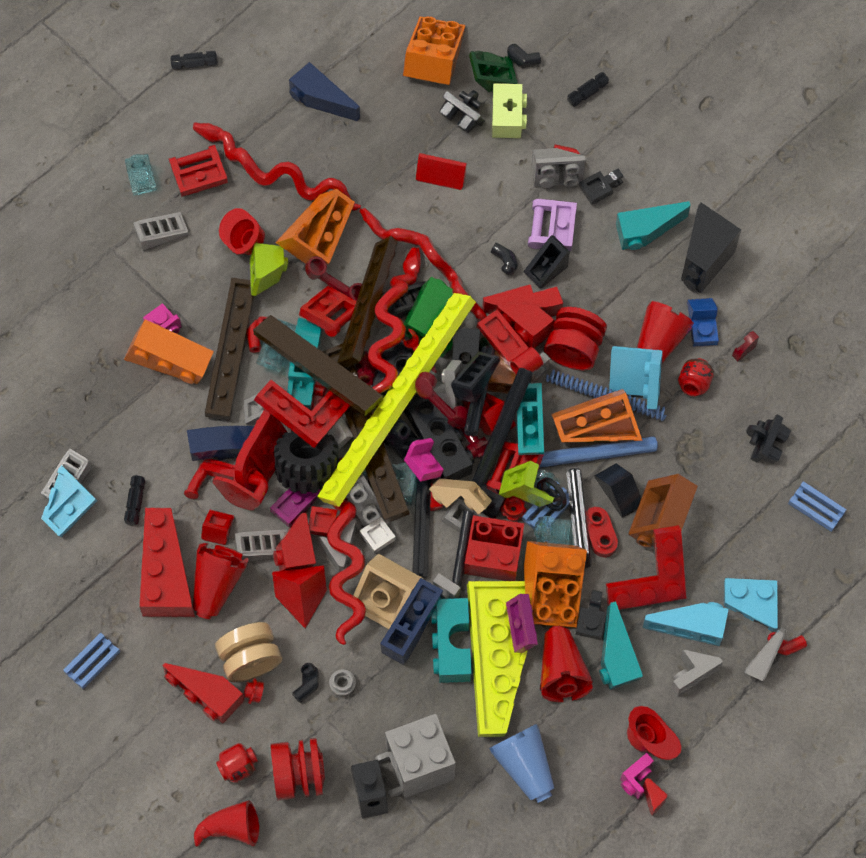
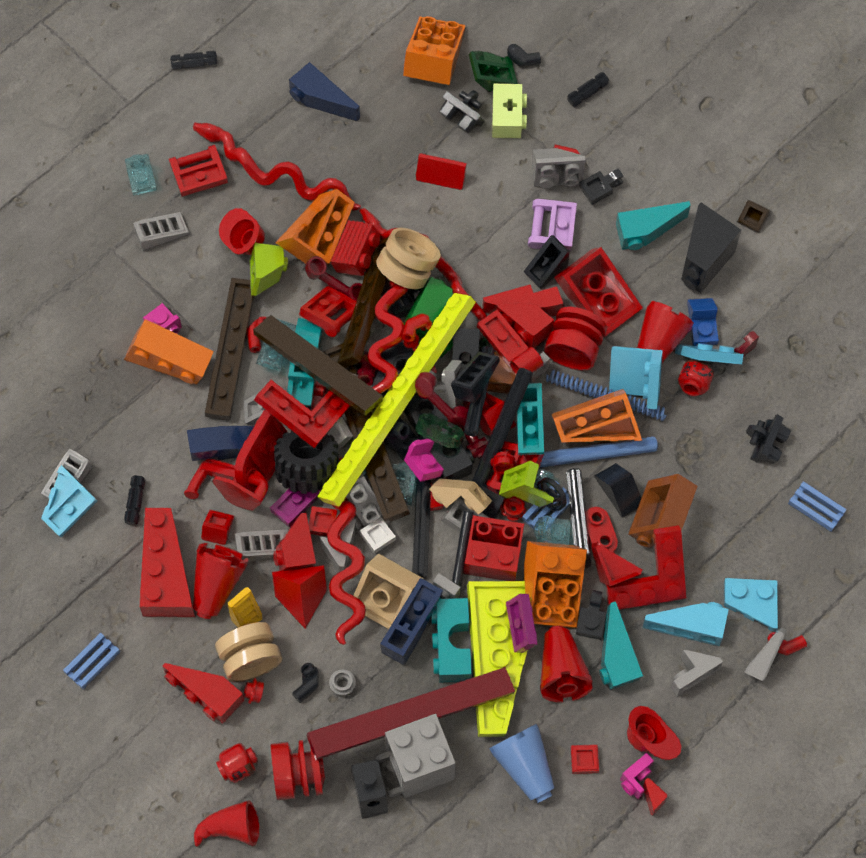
black arm [491,242,518,275] -> none
none -> yellow slope [228,587,263,628]
none -> dark red tile [306,667,515,760]
none -> red brick [330,220,380,276]
none -> tan wheel [376,228,441,289]
none -> red arm [402,313,432,343]
none -> clear green beam [415,413,464,448]
none -> red plate [490,452,516,475]
none -> red slope [554,247,643,337]
none -> red tile [570,745,599,774]
none -> red slope [591,543,643,586]
none -> medium azure wing [675,343,744,364]
none -> dark brown slope [737,200,771,232]

